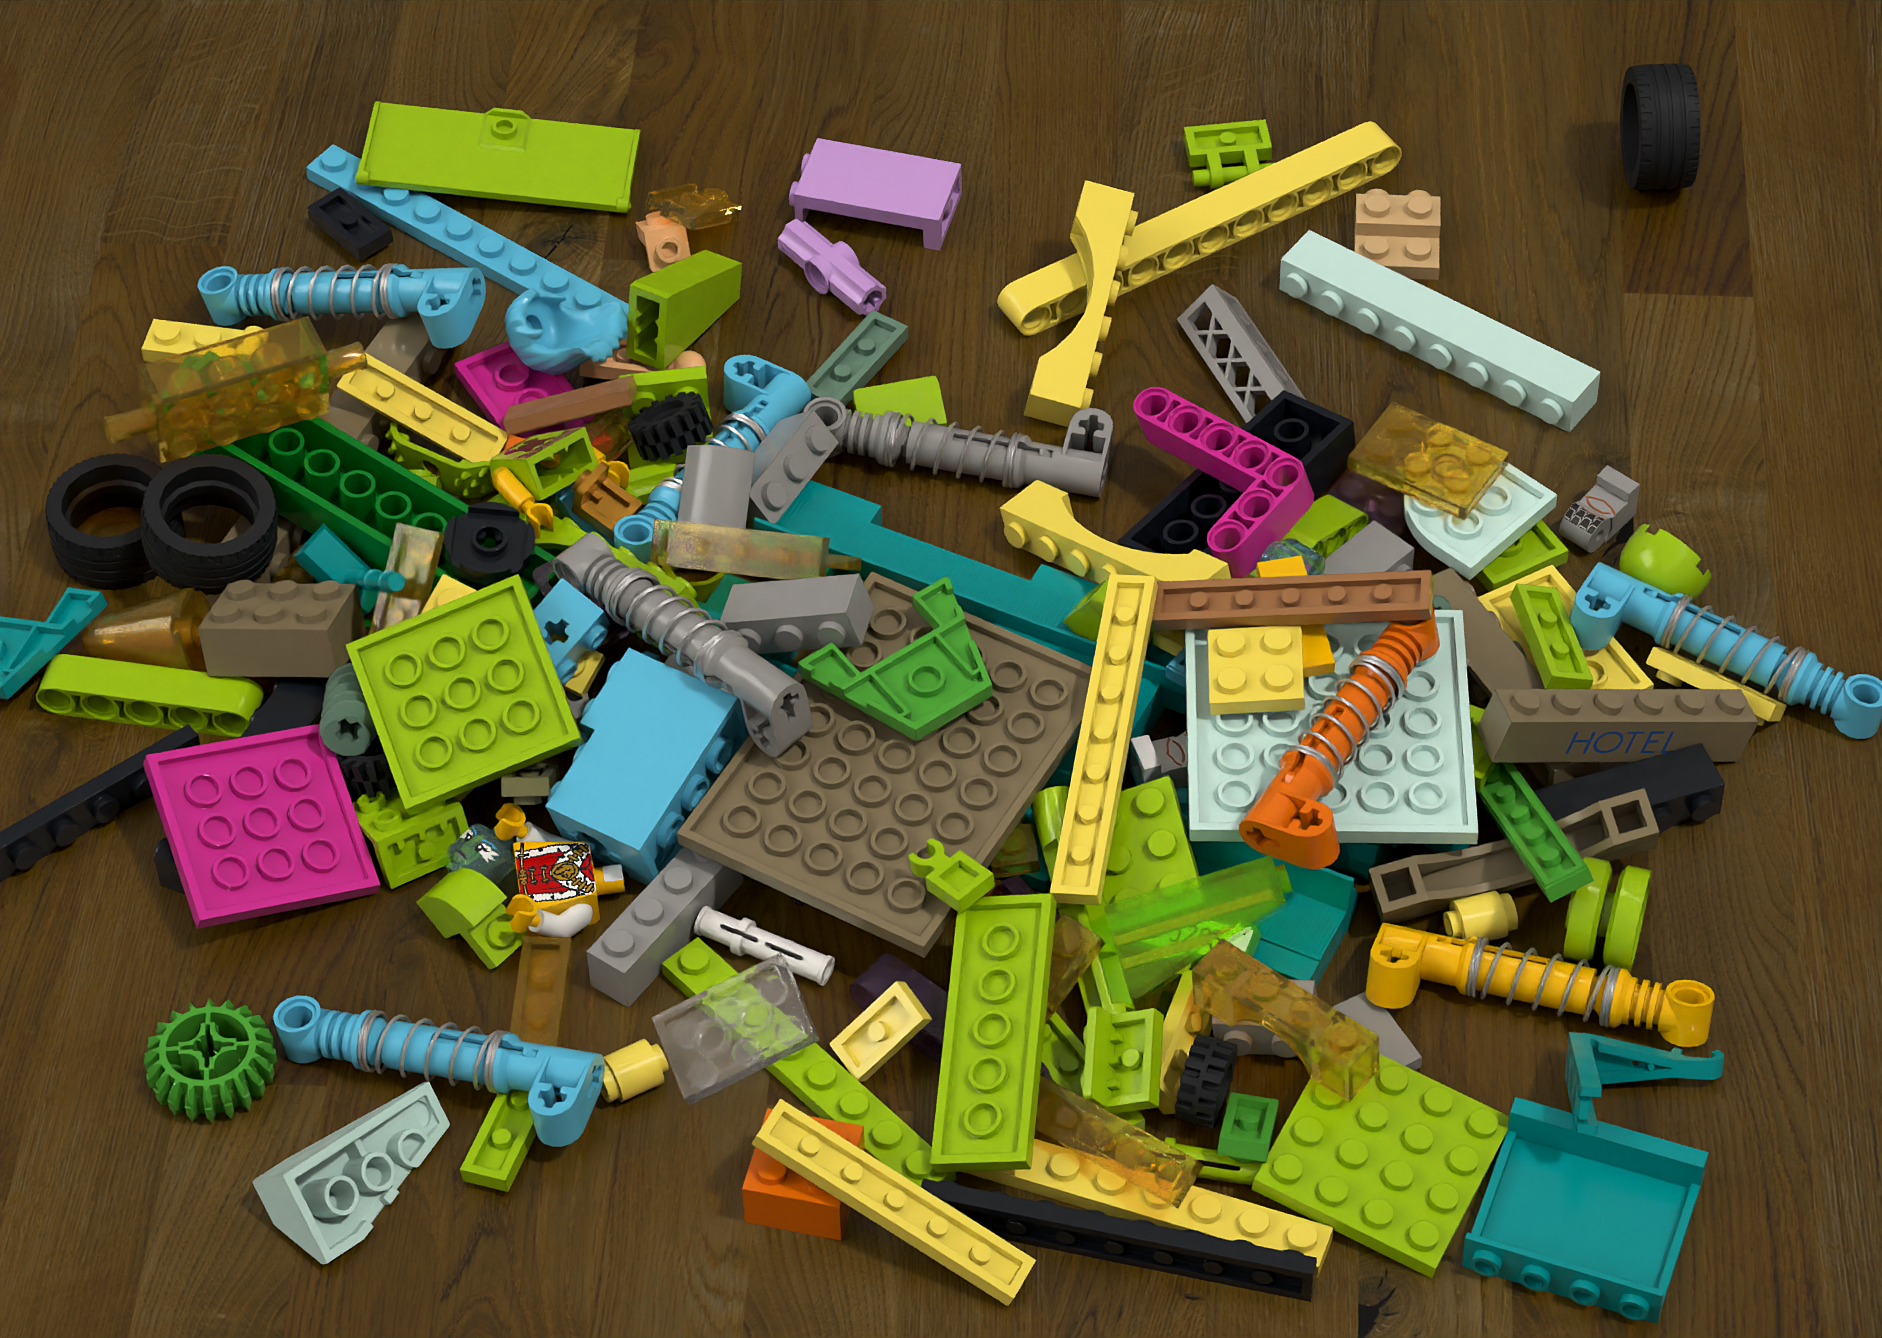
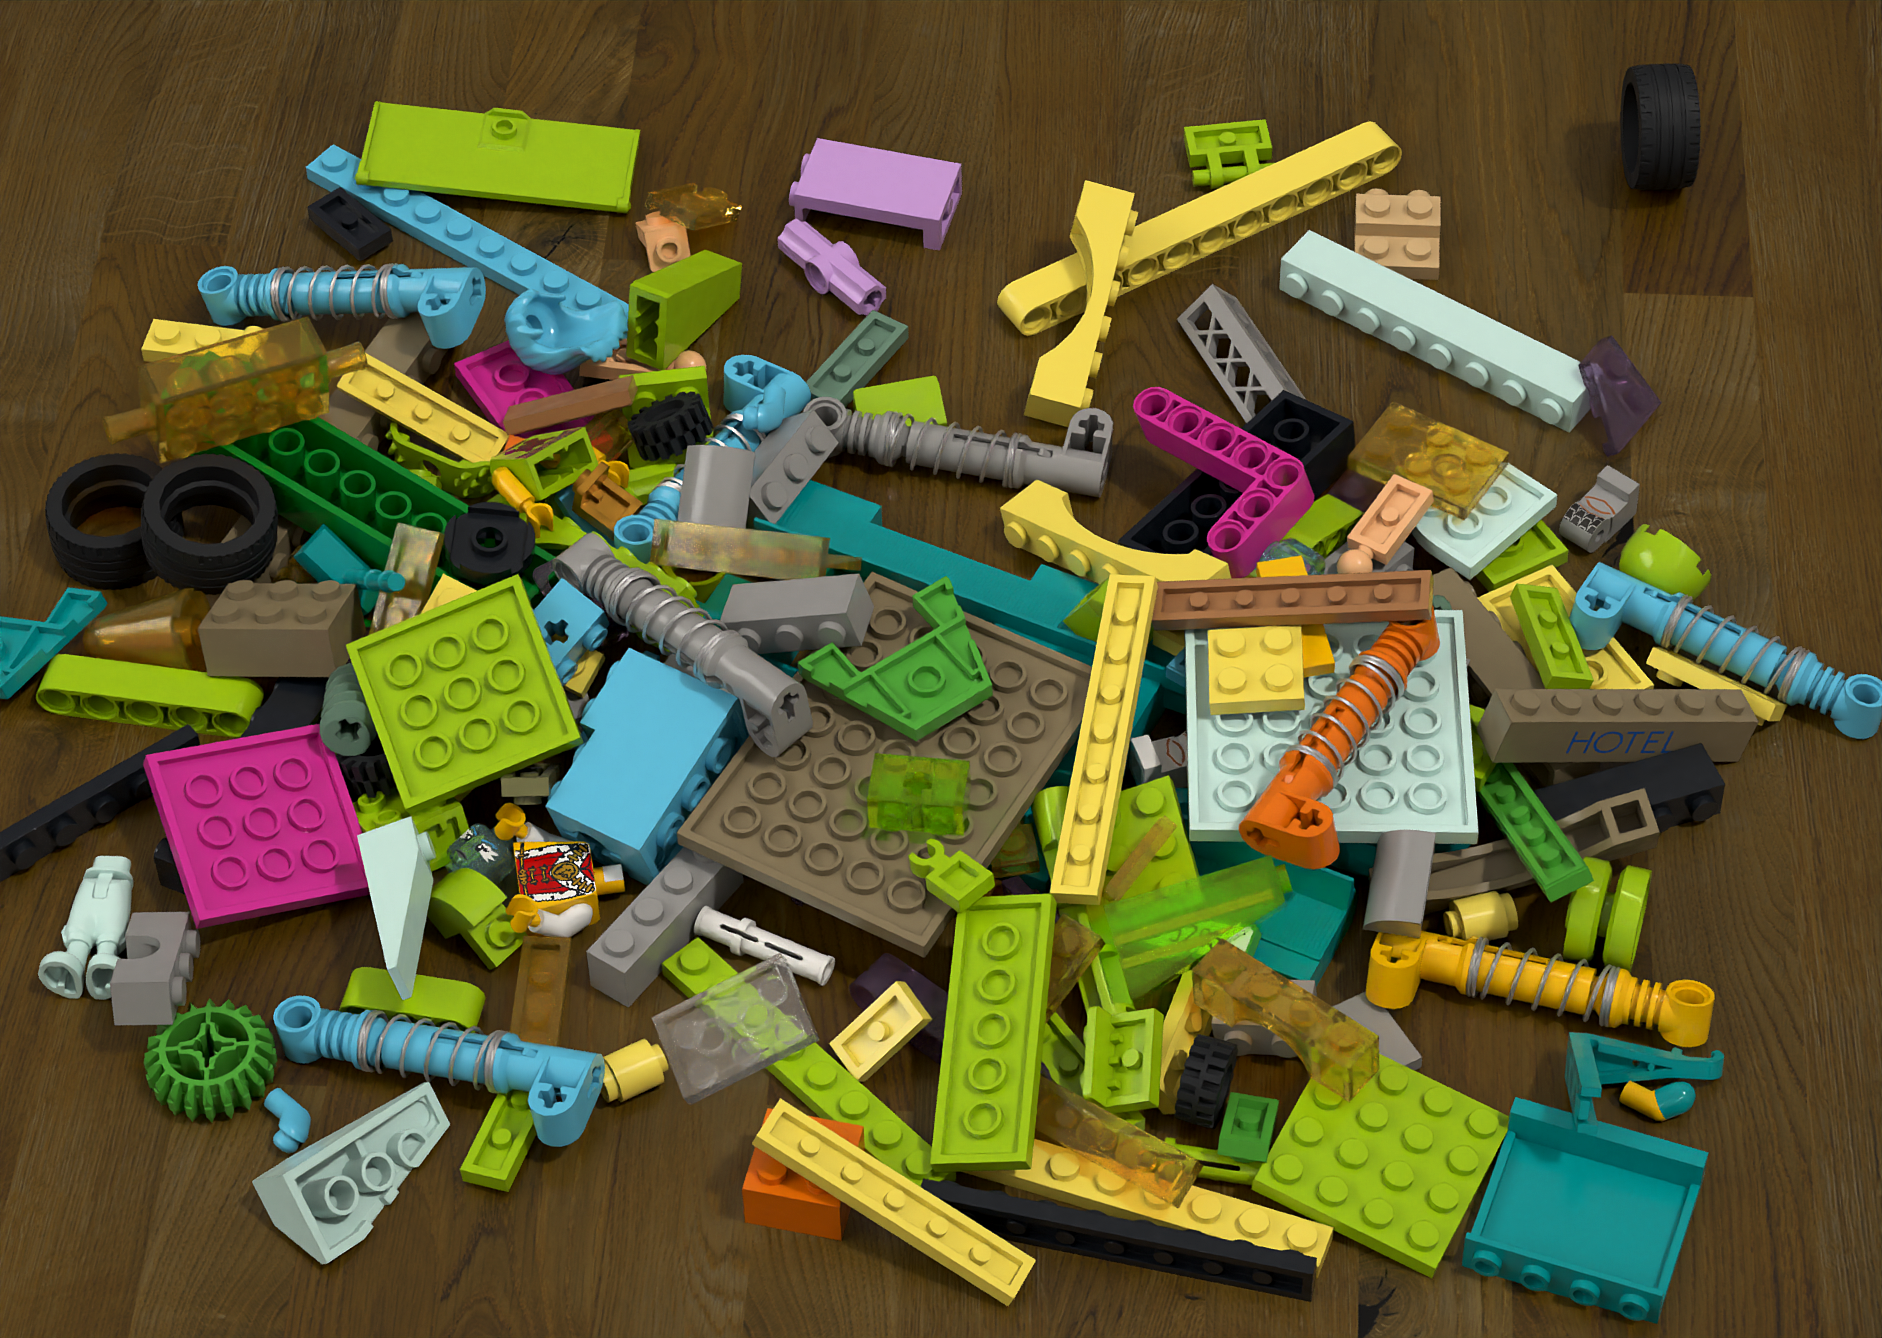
none -> light aqua piece [38,856,134,1000]
none -> light grey arch [110,912,200,1026]
none -> medium azure arm [264,1088,311,1154]
none -> lime beam [339,967,486,1033]
none -> light aqua wedge [357,816,436,1000]
none -> medium azure arm [743,385,786,433]
none -> clear neon green brick [867,753,971,836]
none -> clear yellow tile [1102,815,1177,906]
none -> light nougat plate [1337,474,1434,574]
none -> light grey brick [1363,830,1436,938]
none -> wing [1578,335,1662,457]
none -> arm [1619,1080,1696,1121]

